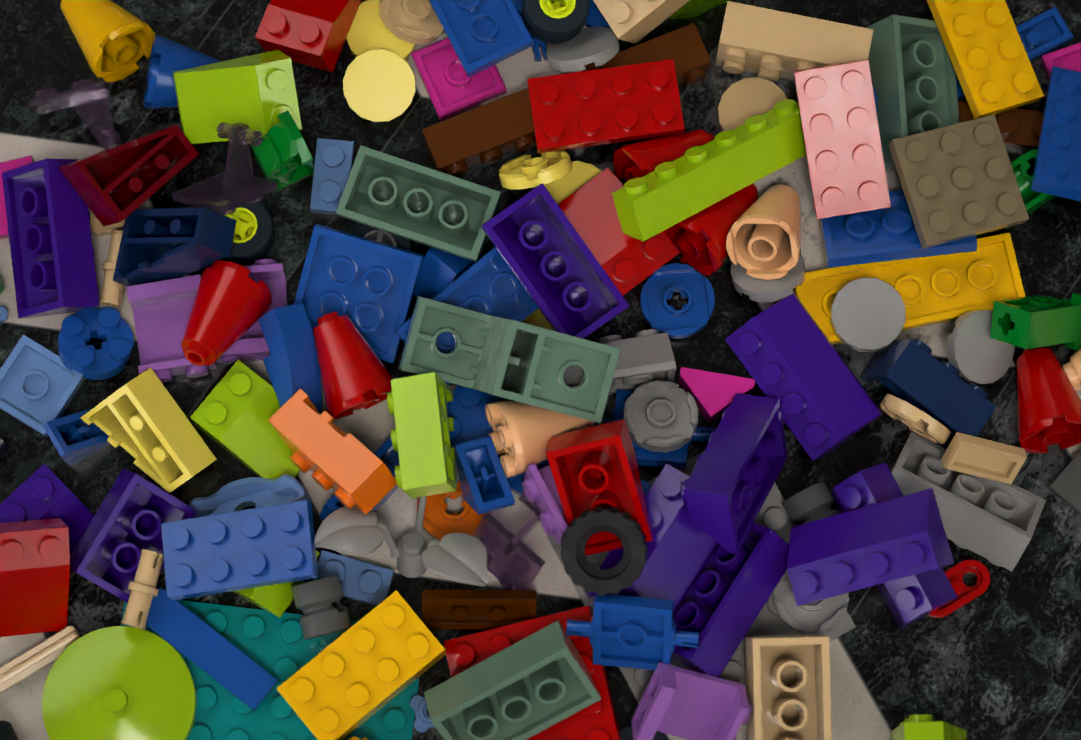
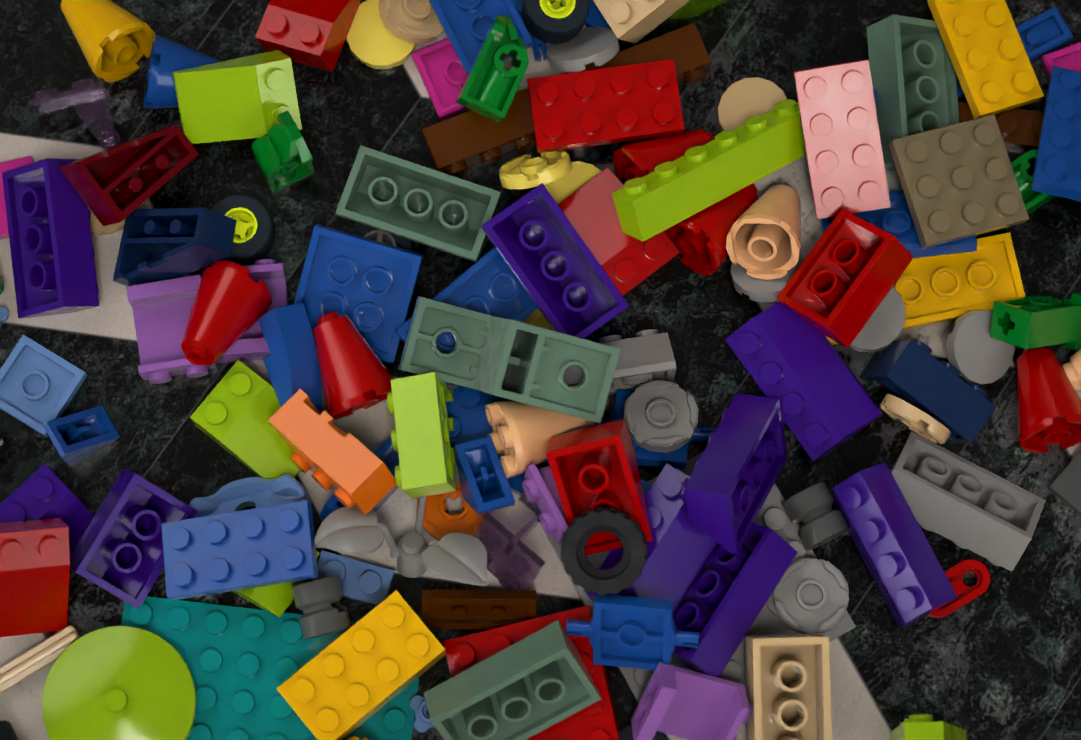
blue plate [58,307,134,380] -> none
light yellow wedge [80,368,217,493] -> none
tan pin [99,230,125,308] -> none
tan pin [121,549,164,630] -> none
blue tile [146,586,279,711] -> none
clear purple plate [172,122,278,215] -> none
medium blue plate [310,138,355,215] -> none
light yellow tile [343,49,416,122] -> none
blue slope [413,248,482,299] -> none
blue plate [640,263,715,339] -> none
dark pink slope [678,367,755,423] -> none
tan brick [715,1,874,84] -> none
dark purple slope [787,488,954,606] -> none
tan tile [941,432,1027,485] -> none
none -> green piece [456,16,529,123]
none -> red slope [776,209,914,348]

